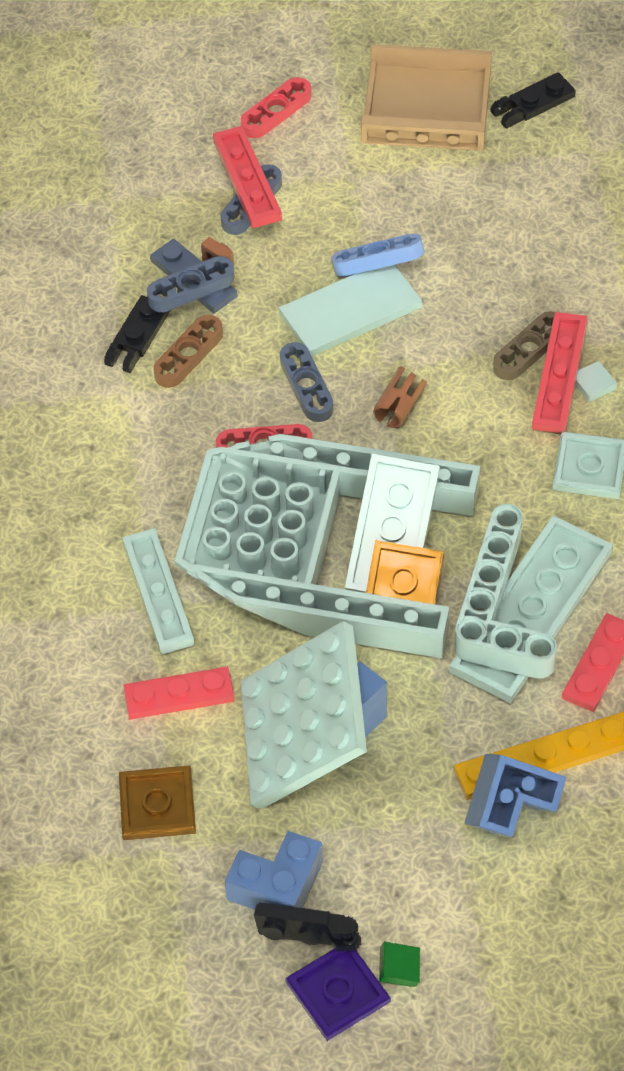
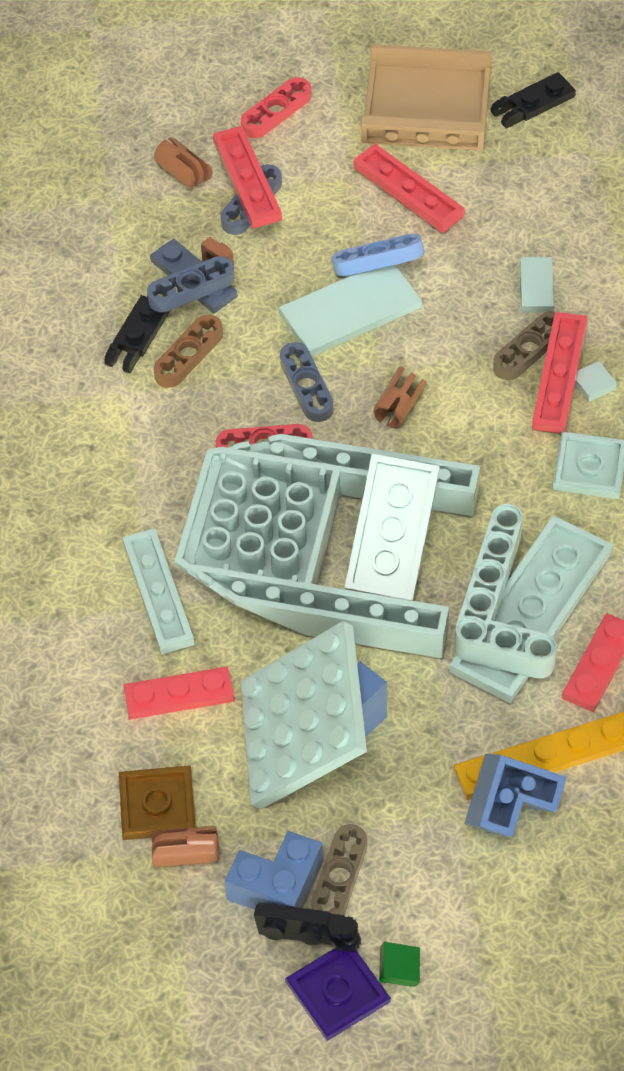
tile [366,540,445,604] -> none
none -> nougat arm [152,825,219,868]
none -> nougat arm [154,137,213,189]
none -> dark tan beam [311,824,367,915]
none -> coral plate [353,143,465,233]
none -> light aqua tile [520,257,554,313]

